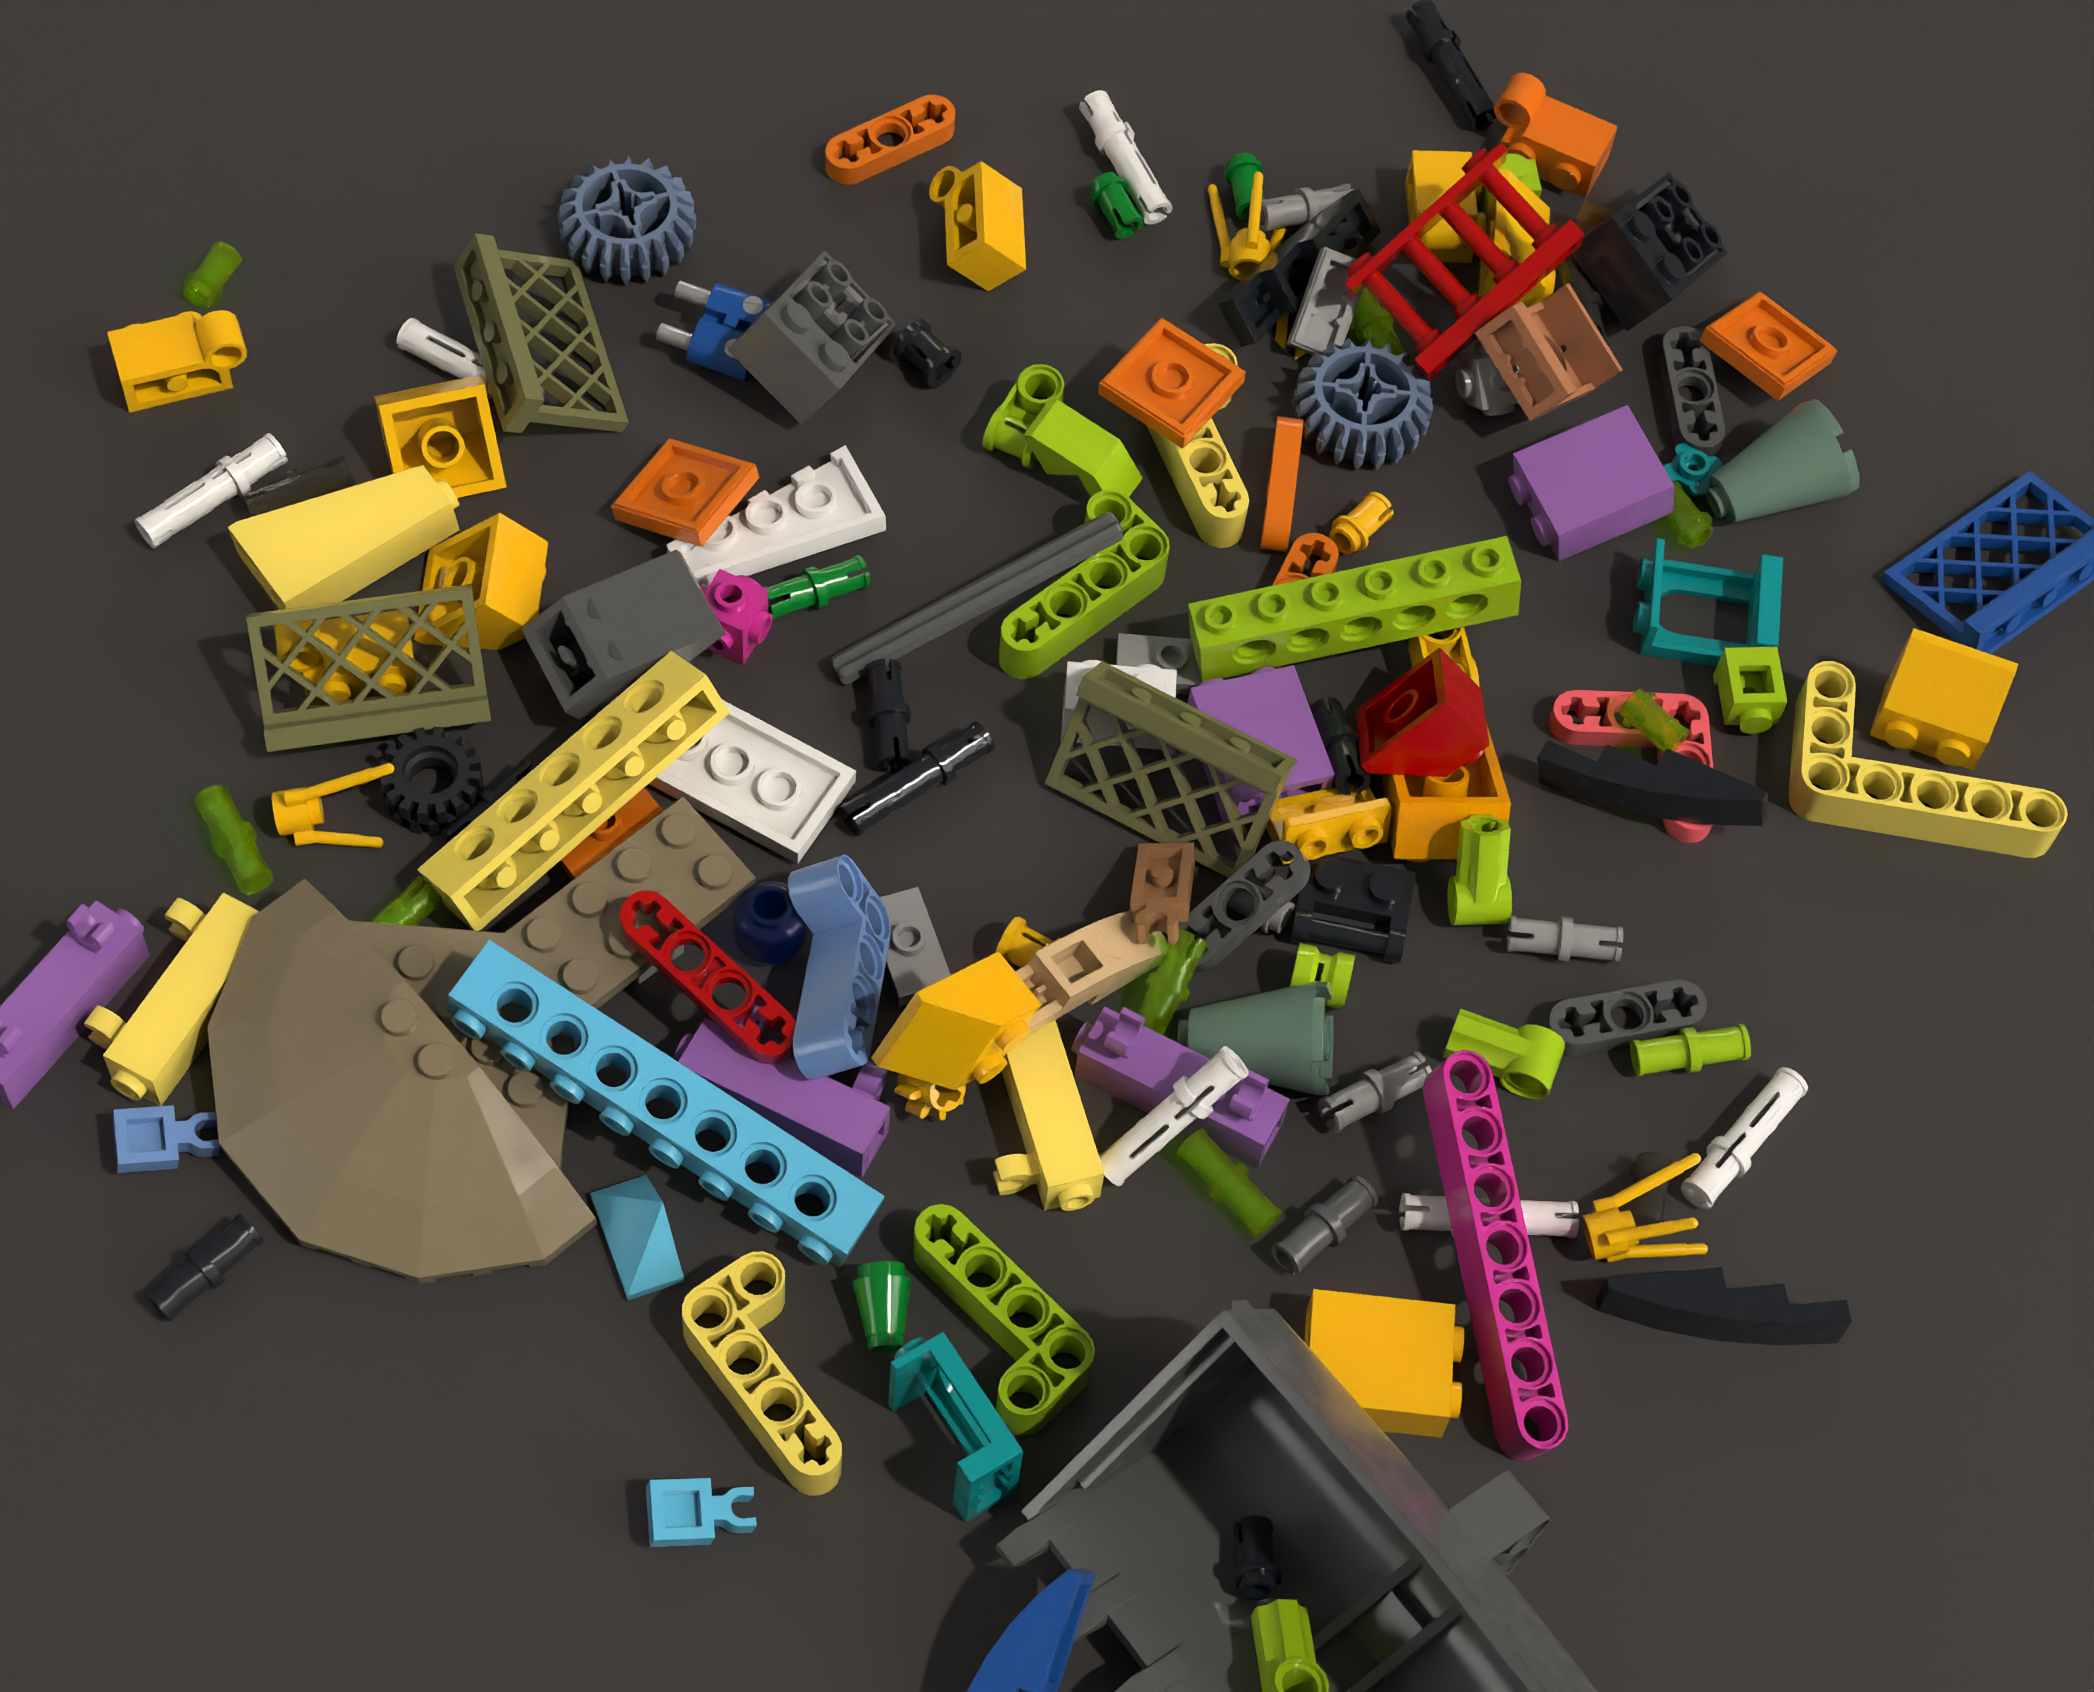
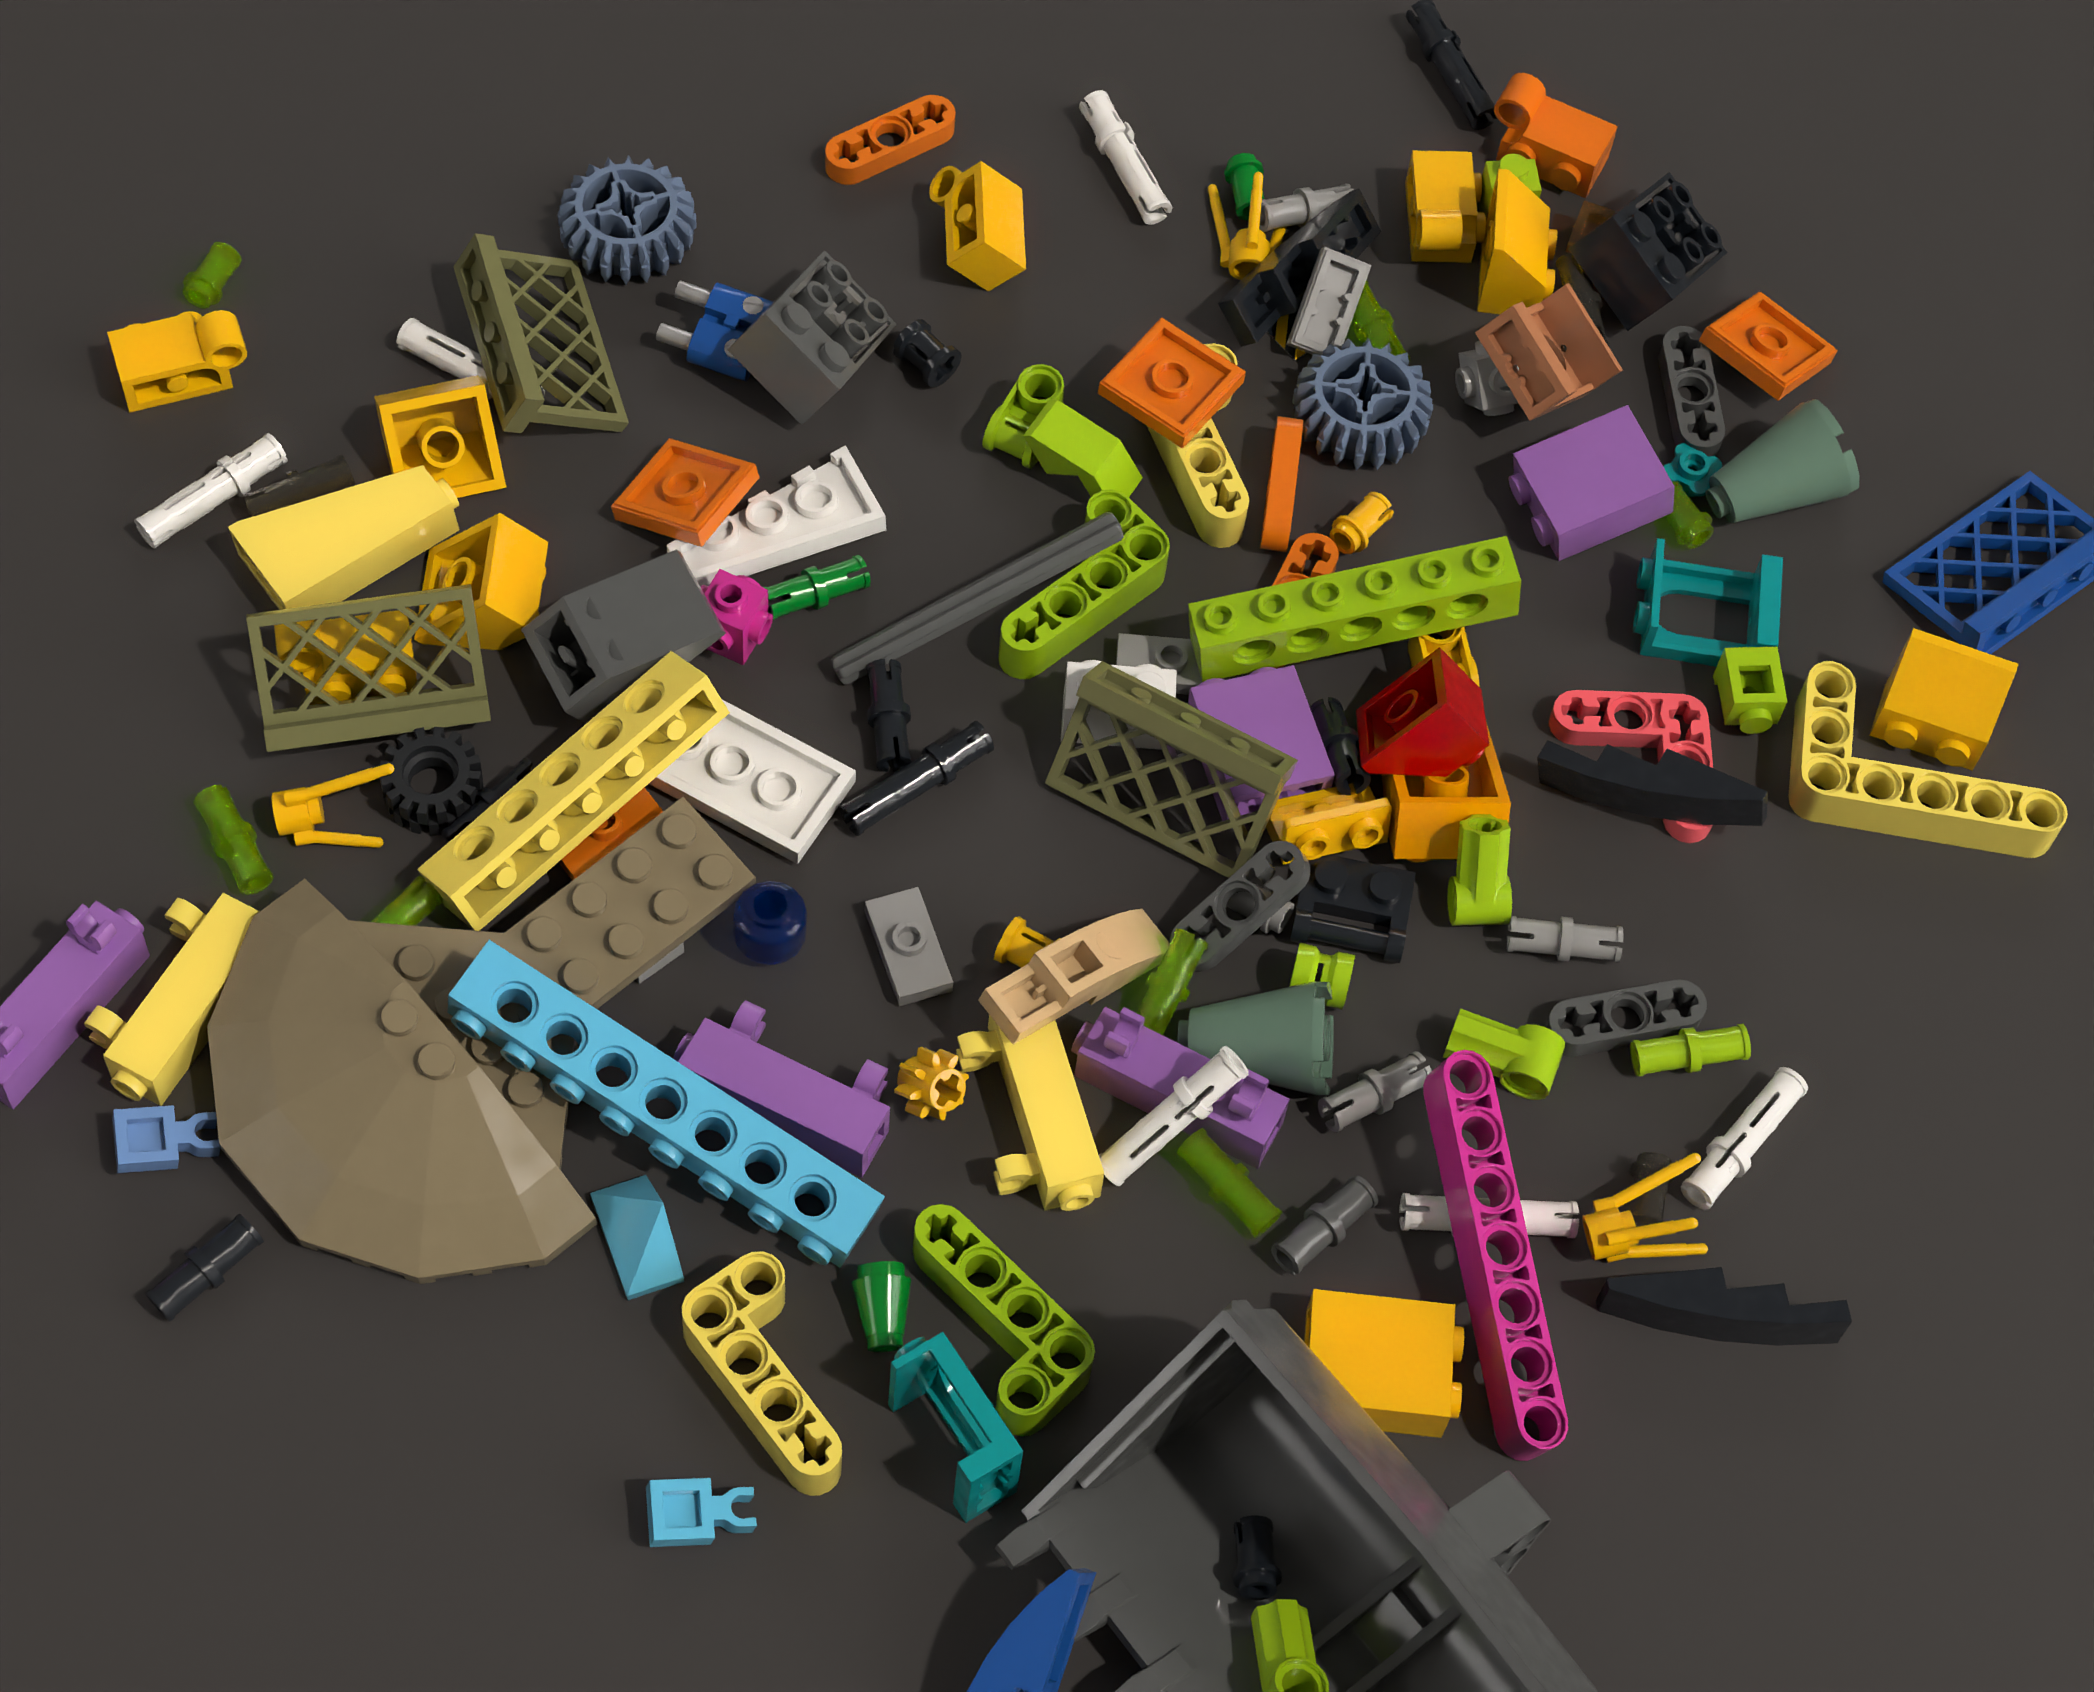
red beam [620,890,796,1064] -> none
medium blue beam [788,855,891,1080] -> none
yellow slope [871,951,1042,1090] -> none
green pin [1089,172,1144,239] -> none
medium nougat plate [1130,843,1195,944] -> none
red fence [1345,143,1585,381] -> none
clear neon green pin [1619,688,1690,754] -> none

